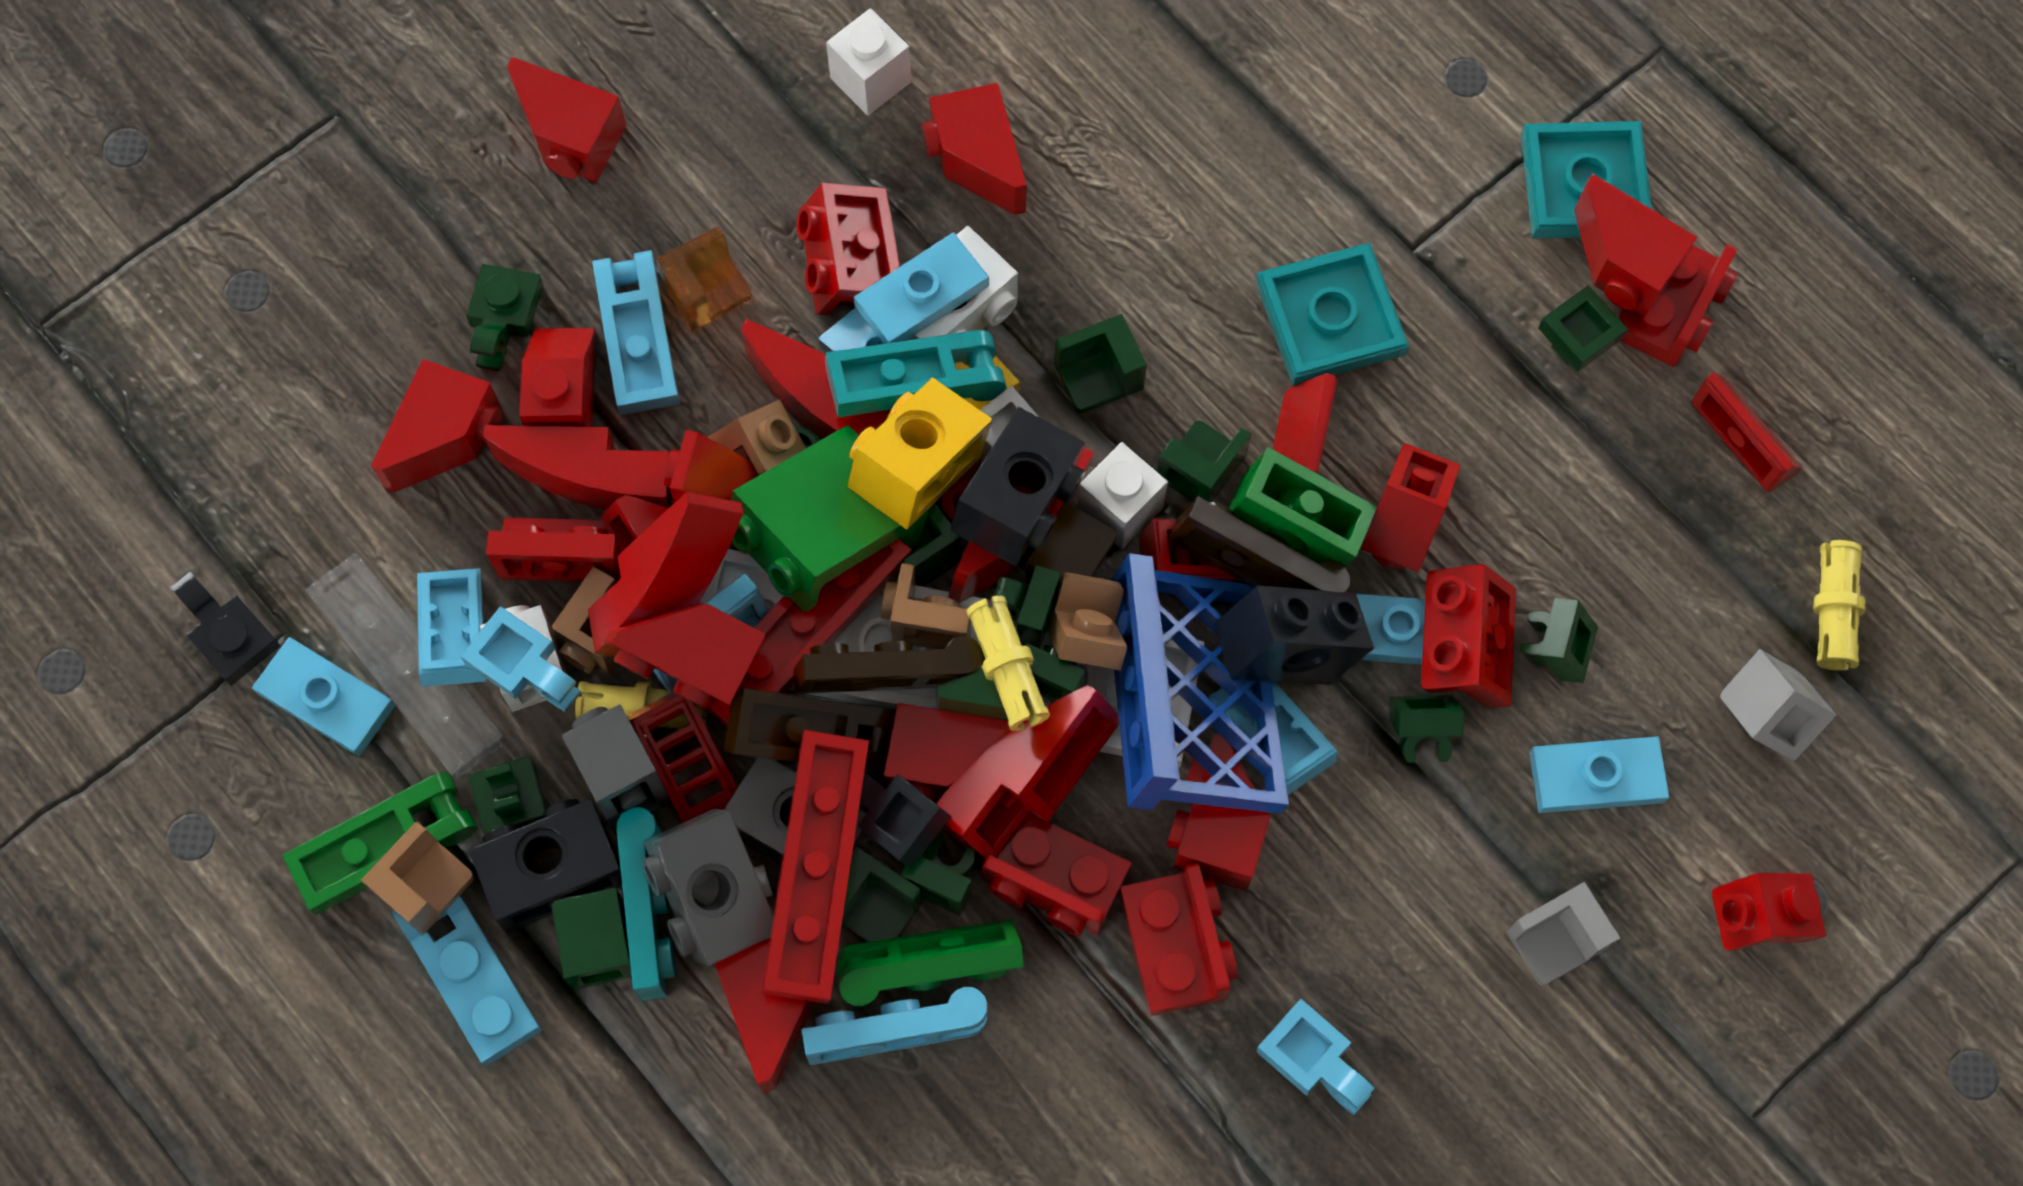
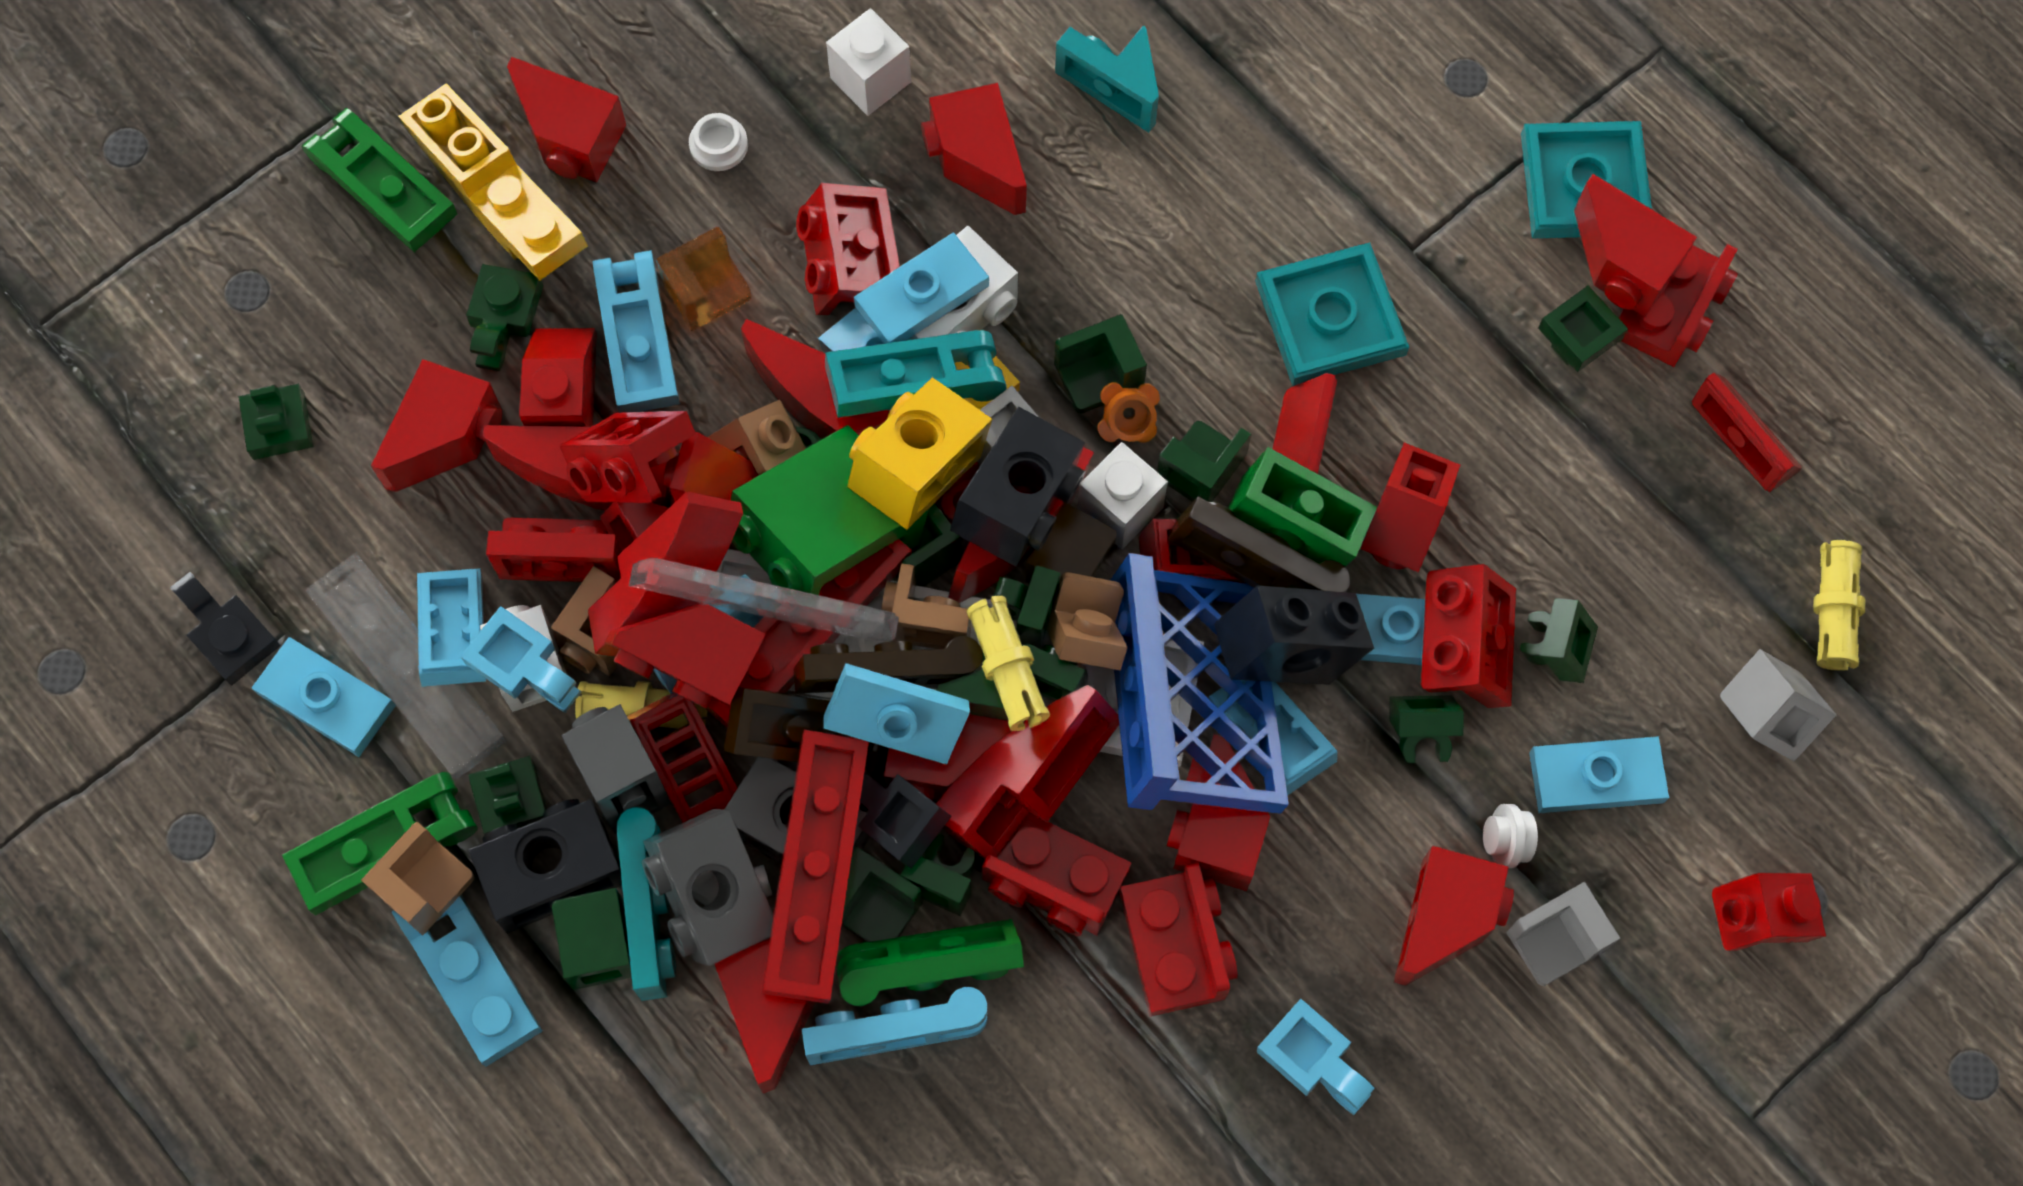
none -> dark green tile [238,383,313,460]
none -> green plate [301,108,458,253]
none -> yellow slope [399,83,588,281]
none -> red bracket [559,411,696,503]
none -> clear tile [629,558,899,641]
none -> white plate [689,113,748,171]
none -> medium azure plate [824,663,970,765]
none -> teal slope [1055,26,1159,133]
none -> orange plate [1097,382,1160,443]
none -> red slope [1394,846,1514,986]
none -> white plate [1483,804,1538,869]

